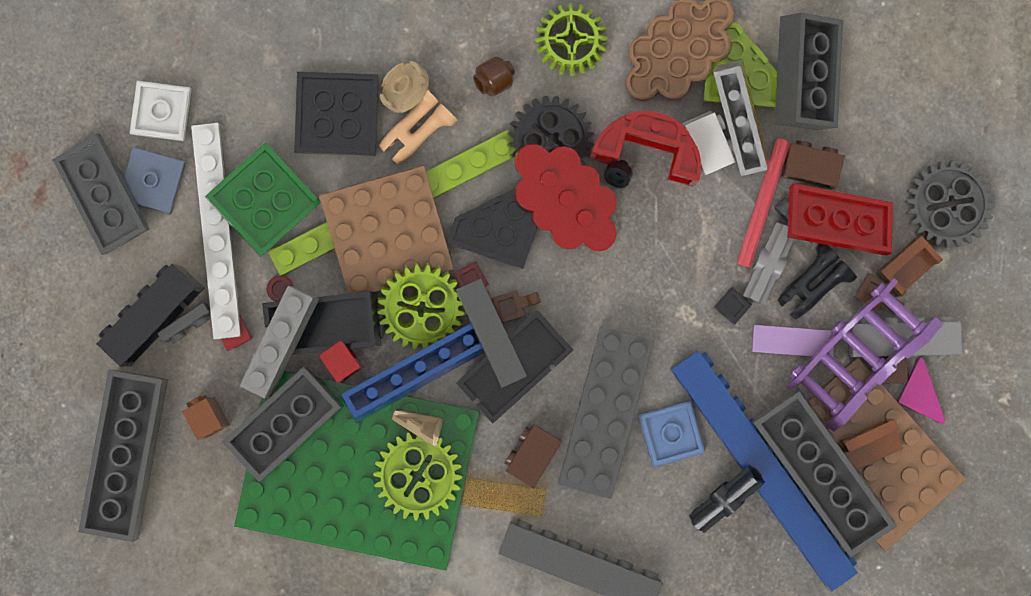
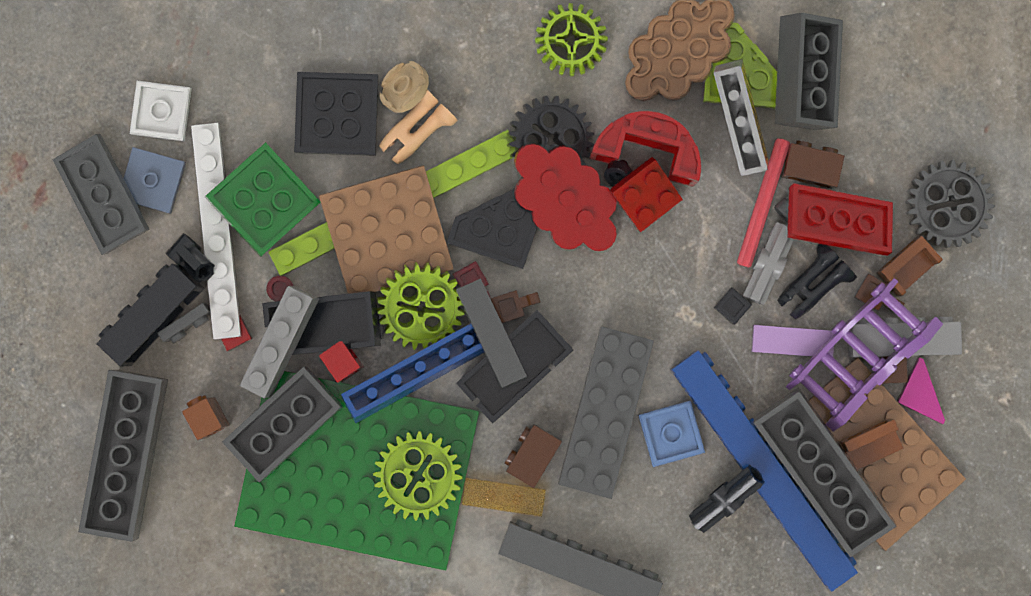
tan tile [392,409,443,446] -> none
reddish brown head [473,56,515,97] -> none
white brick [681,111,735,175] -> none
none -> black piece [166,233,215,283]
none -> red plate [609,157,683,233]

